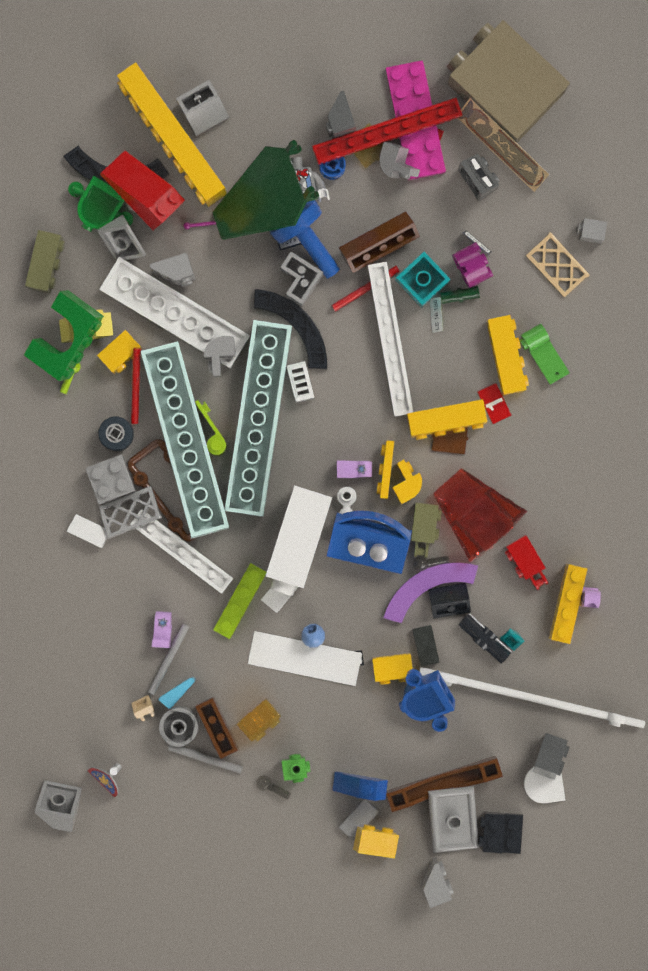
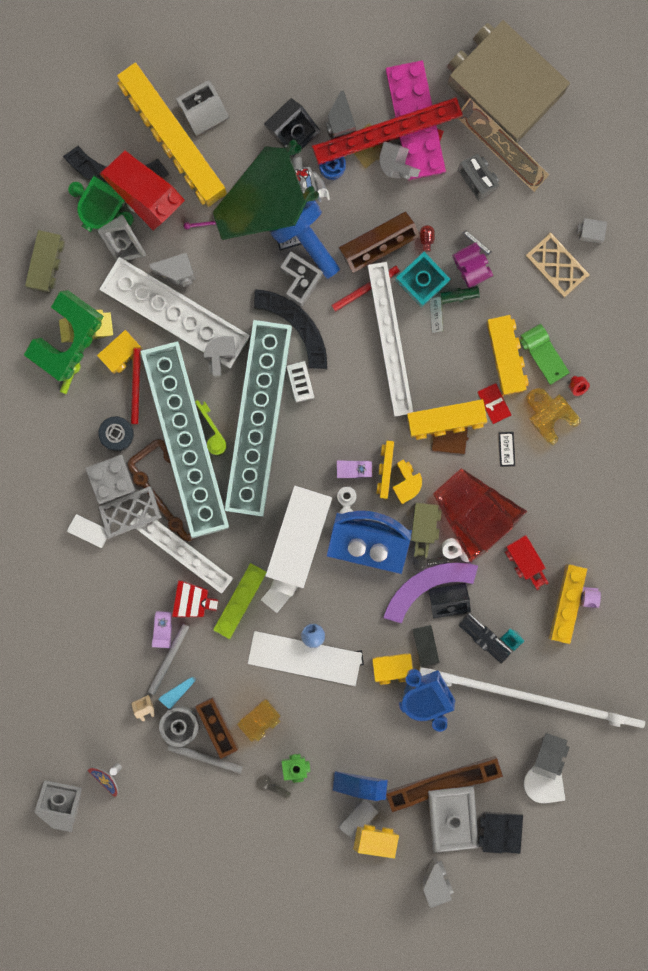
none -> torso [172,580,219,617]
none -> black slope [264,98,321,157]
none -> clear red cylinder [420,225,435,252]
none -> white plate [442,538,475,562]
none -> sticker [498,432,516,467]
none -> clear yellow piece [527,388,581,446]
none -> red tile [569,376,590,396]

